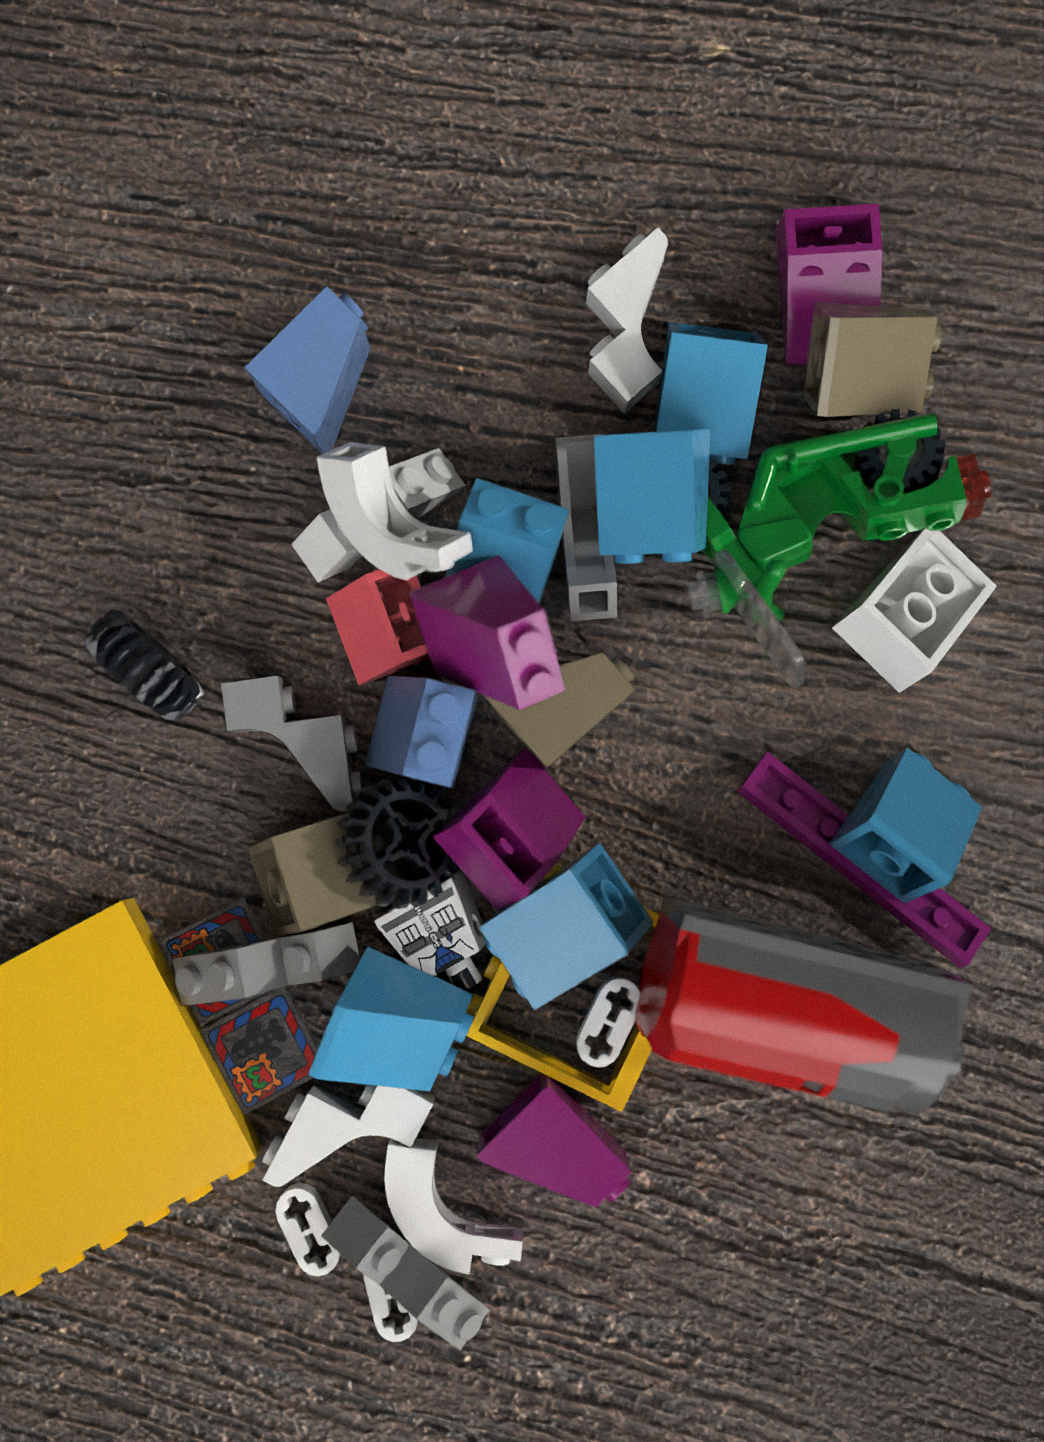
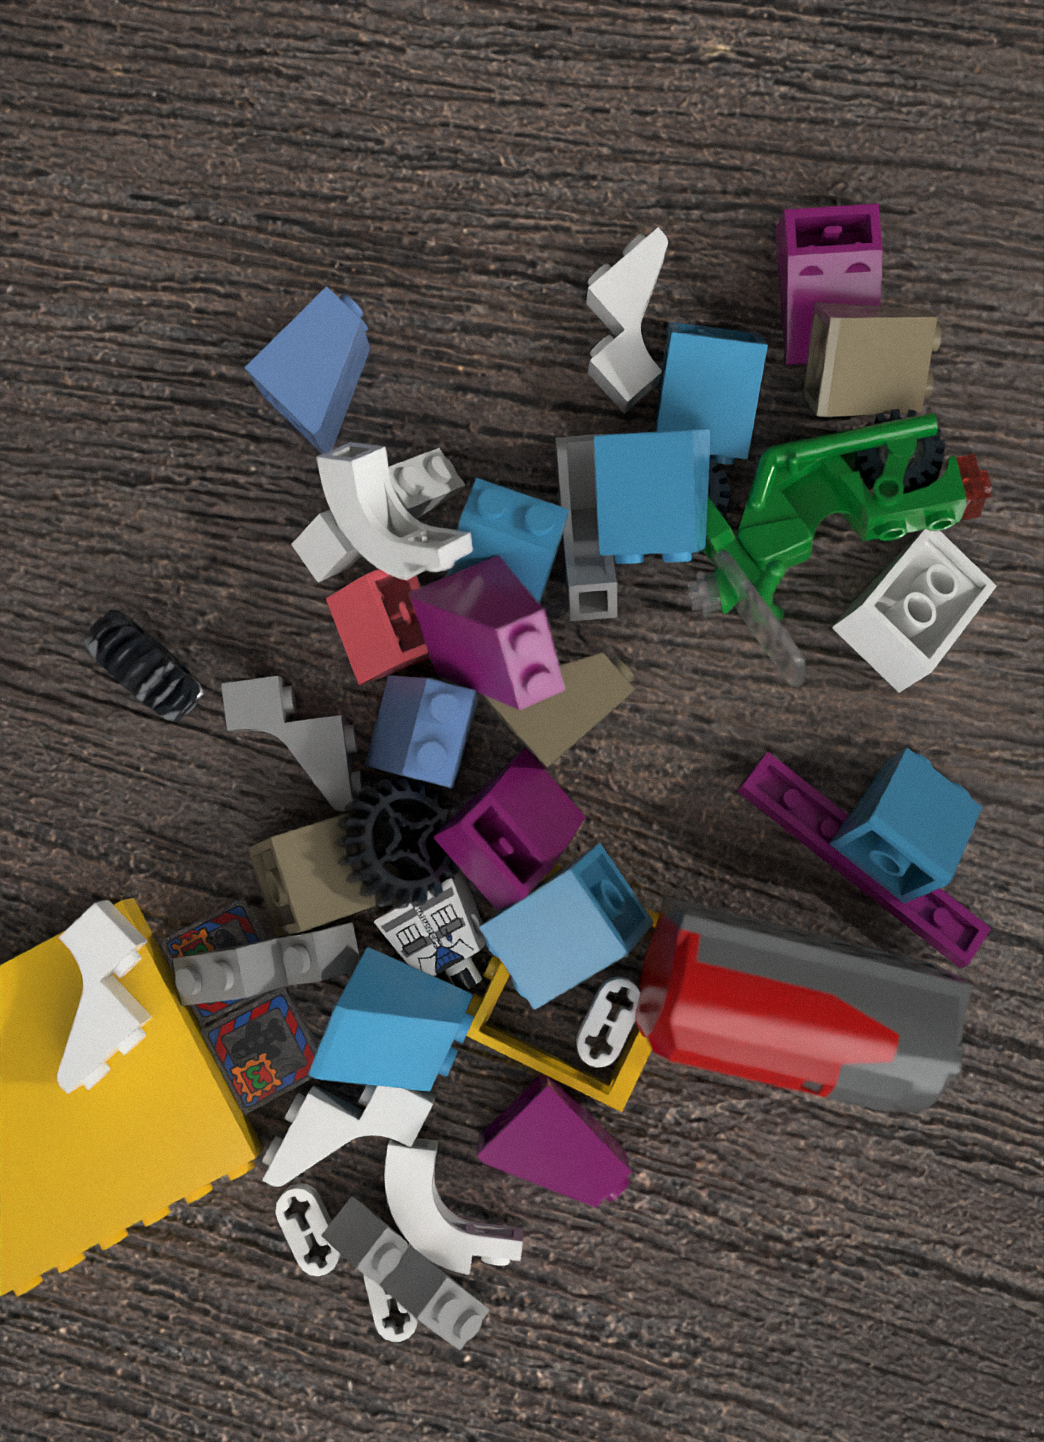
none -> white arch [57,900,152,1094]

